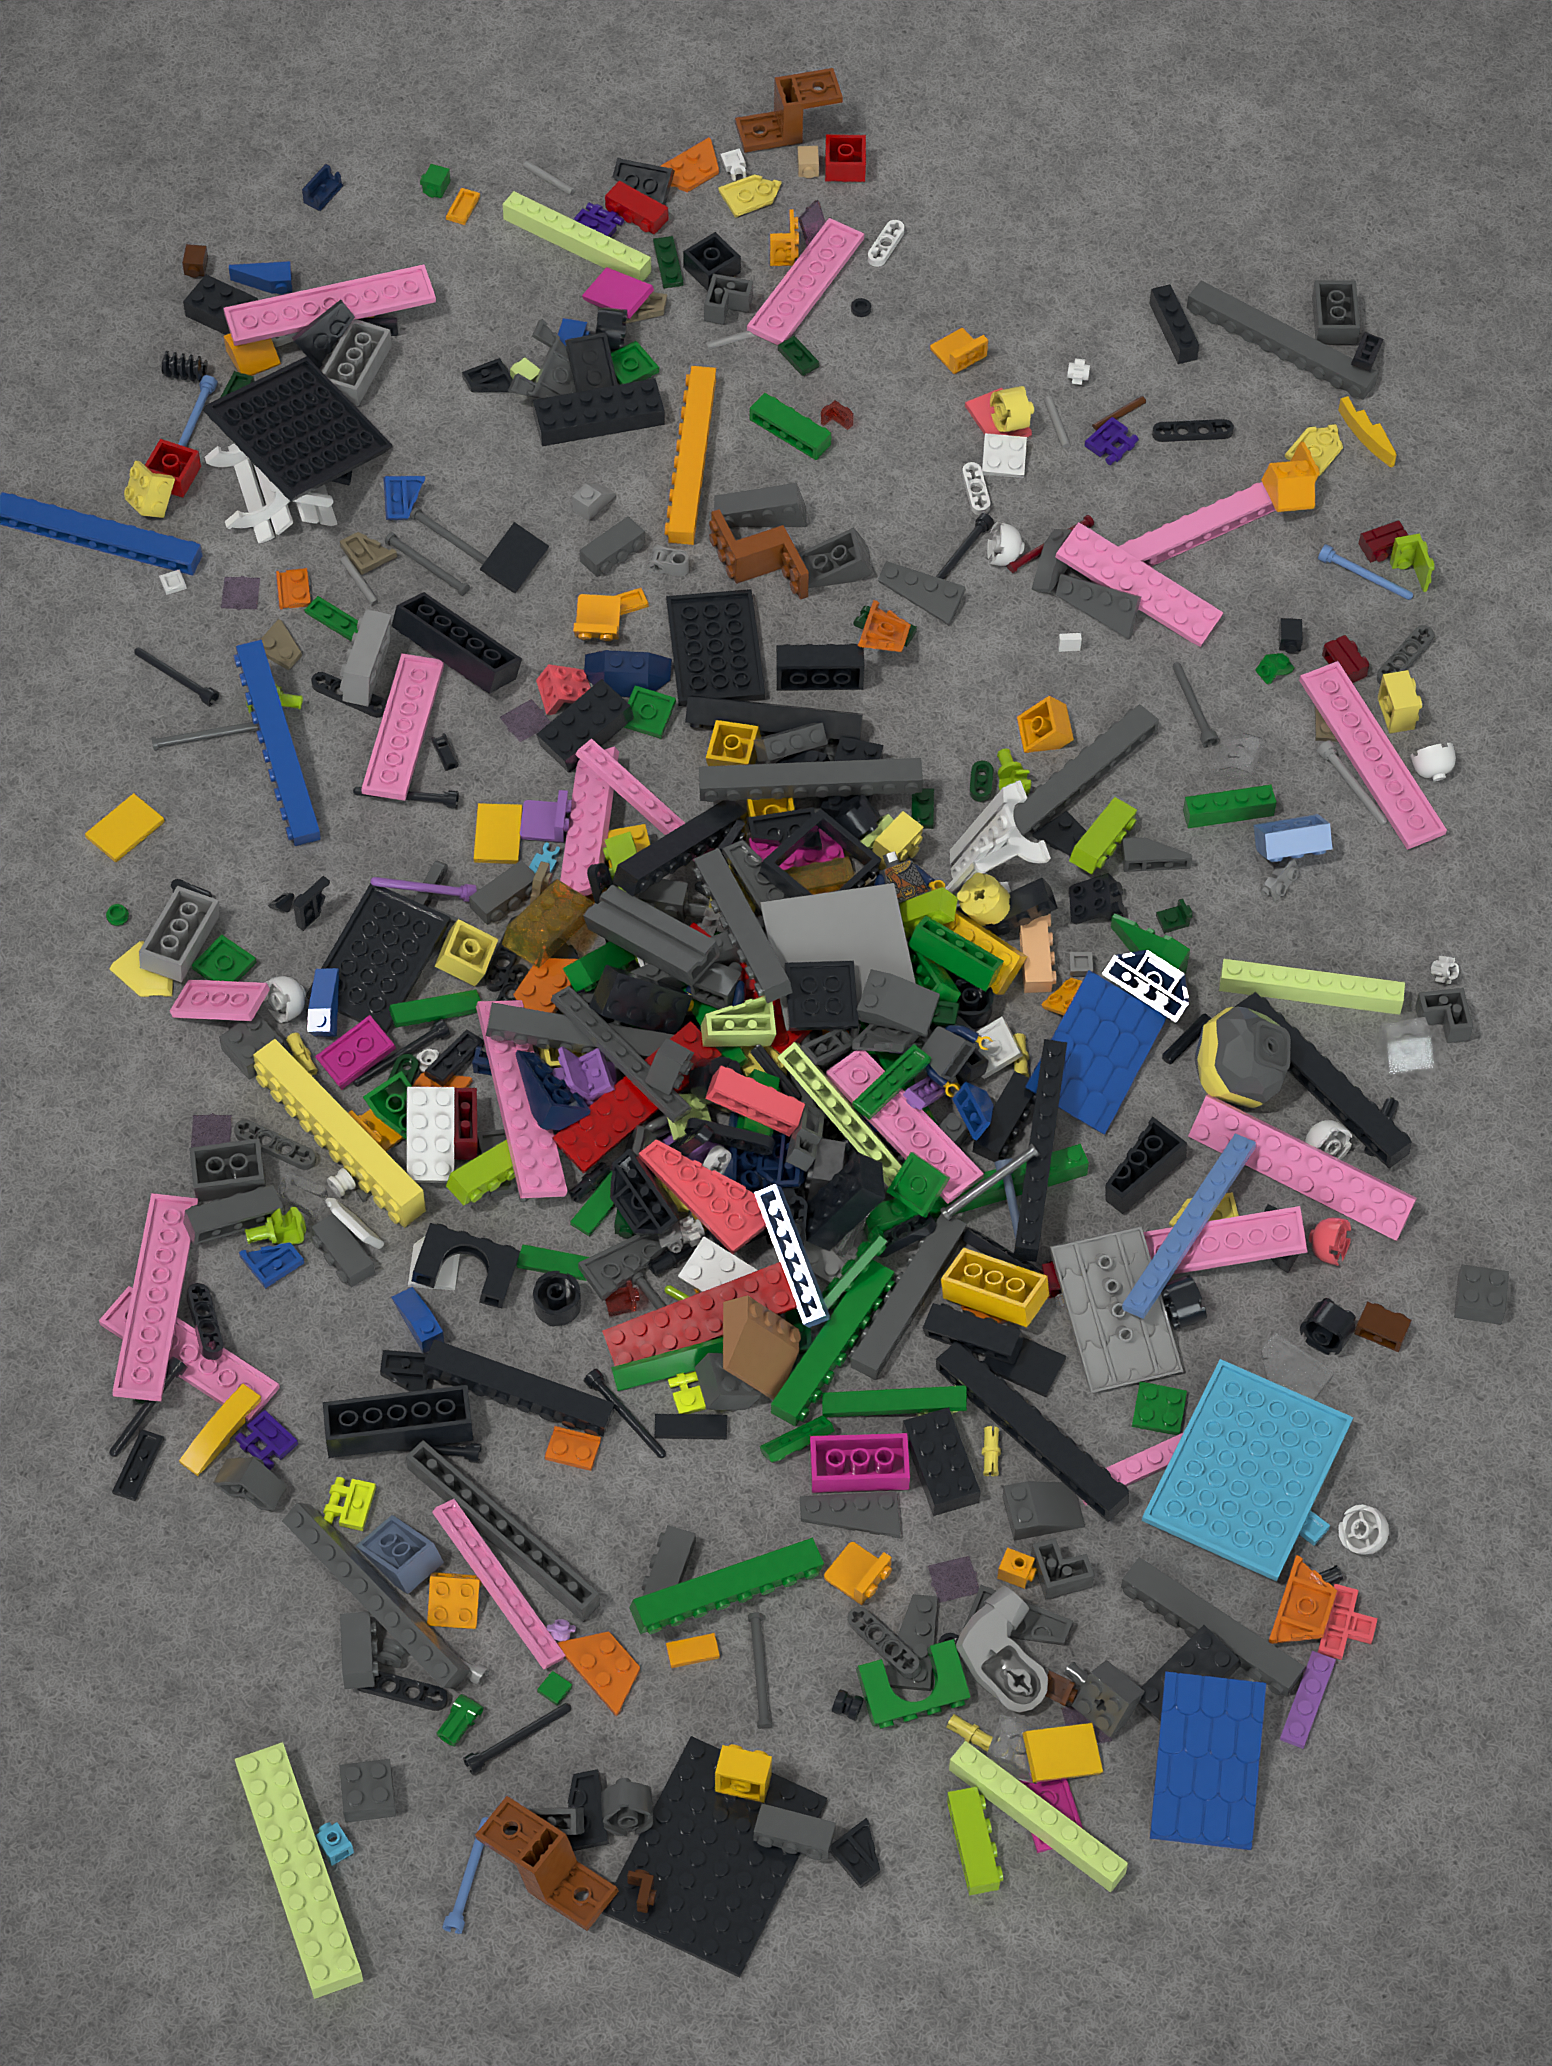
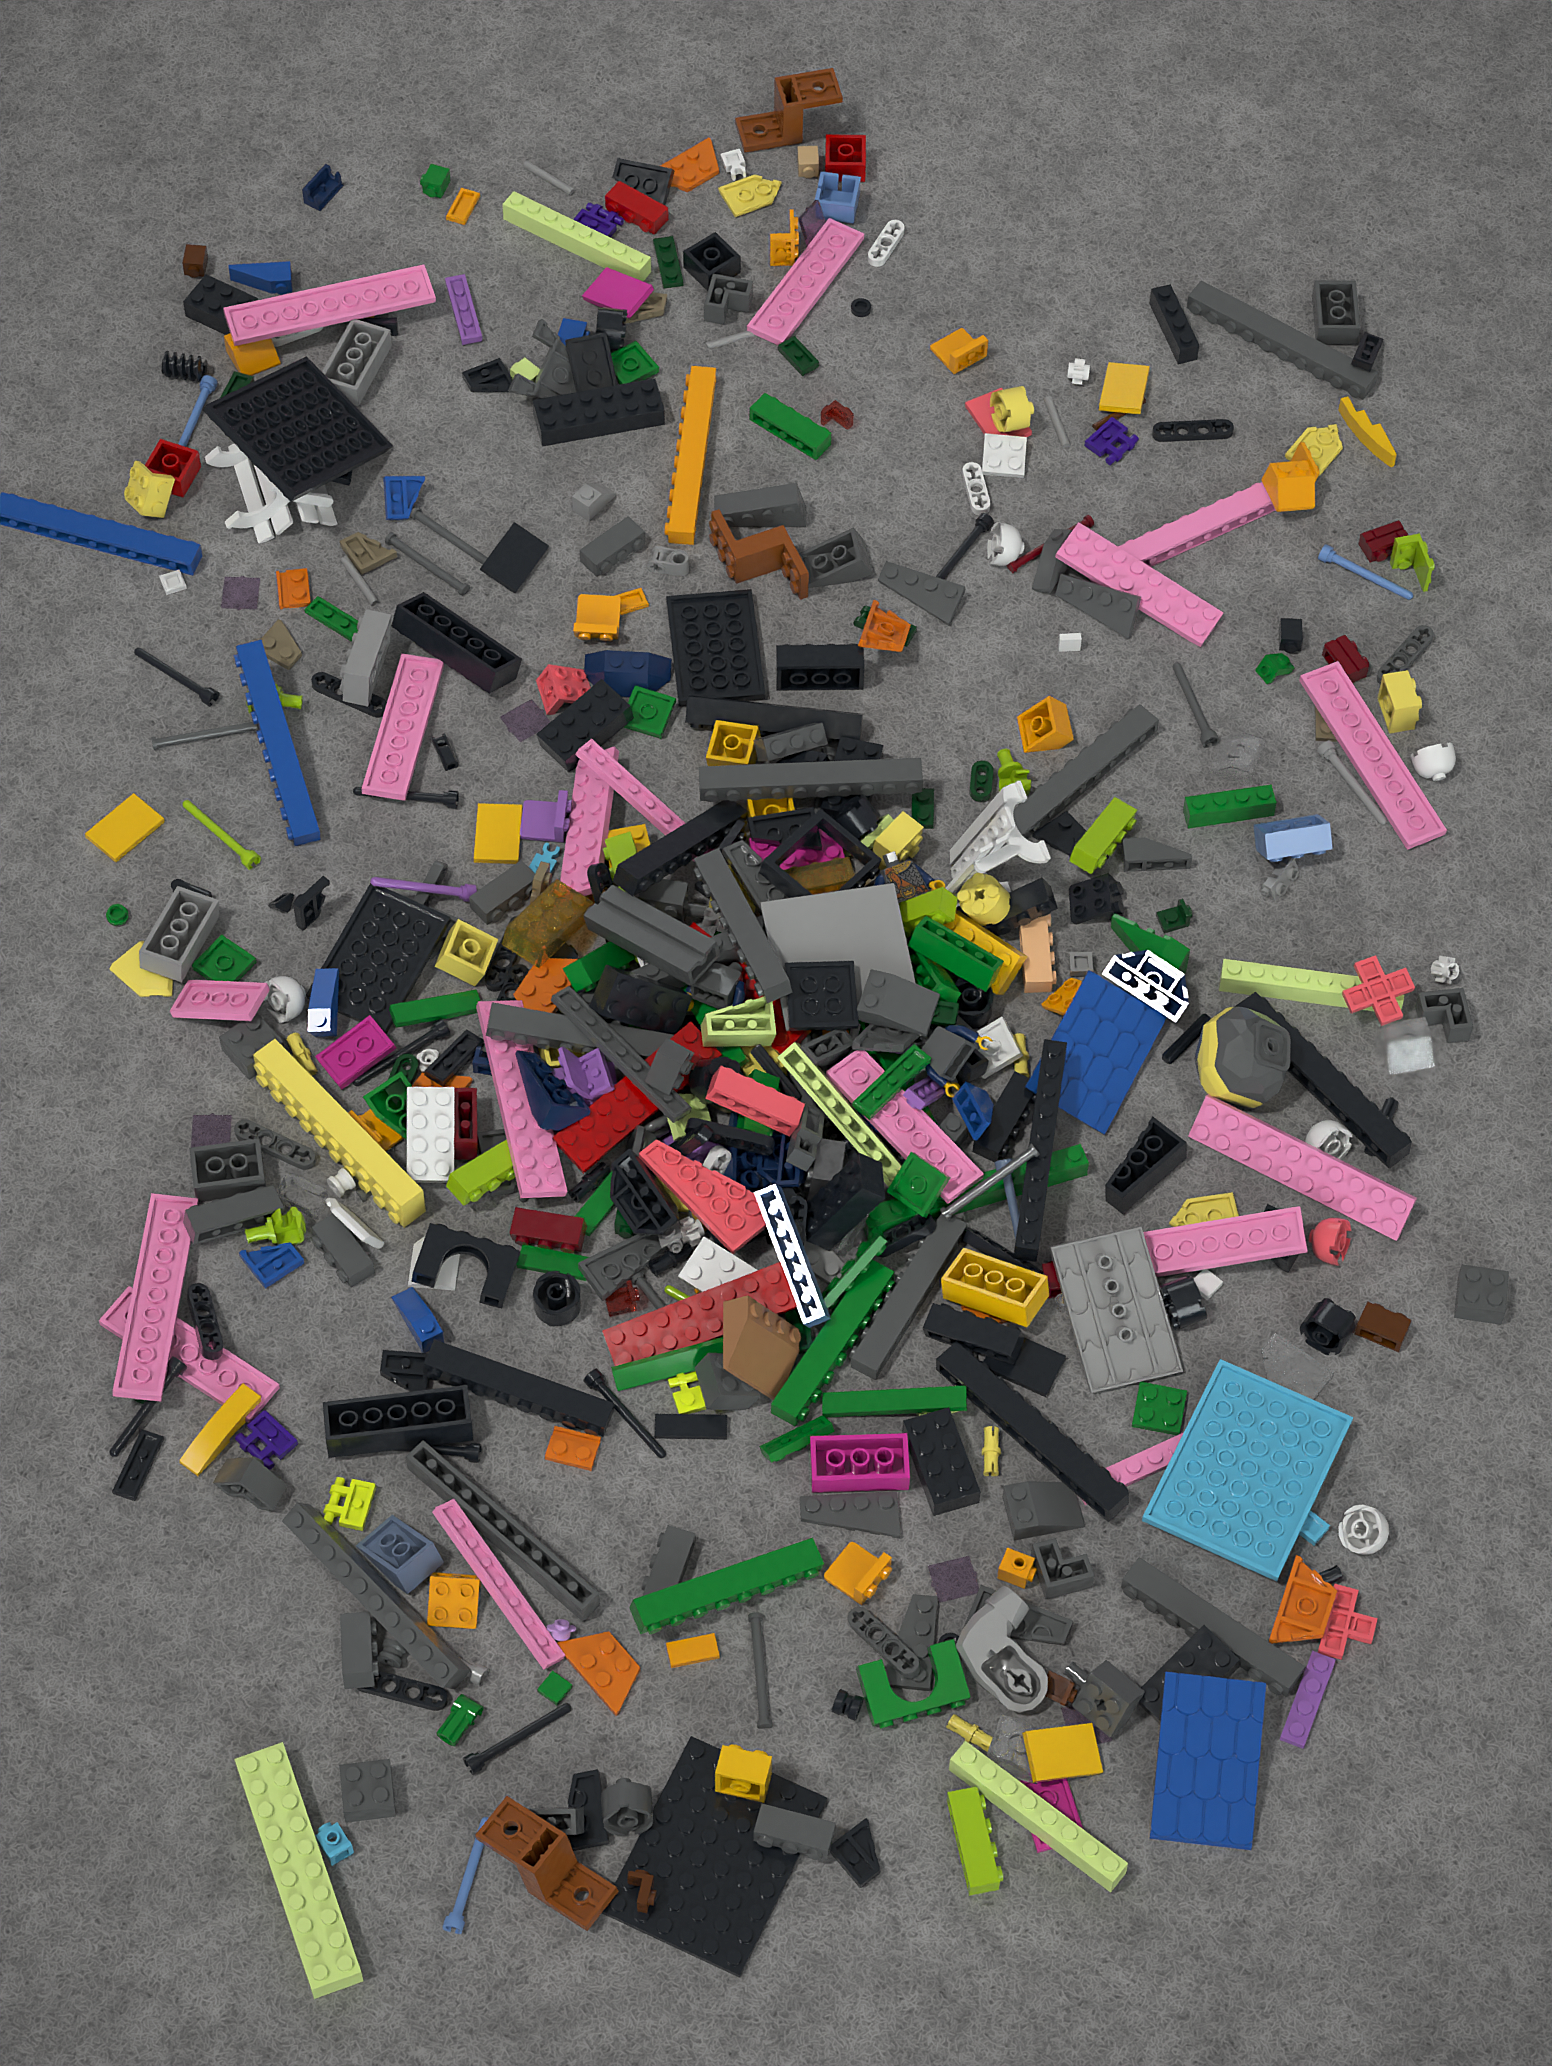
black wing [292,299,355,369] -> none
medium blue plate [1122,1133,1256,1319] -> none
none -> lime piece [182,800,261,870]
none -> medium lavender plate [445,274,482,345]
none -> dark red brick [509,1207,587,1253]
none -> medium blue piece [814,172,861,224]
none -> yellow tile [1099,362,1150,414]
none -> white tile [1194,1269,1223,1300]
none -> coral plate [1342,955,1415,1026]

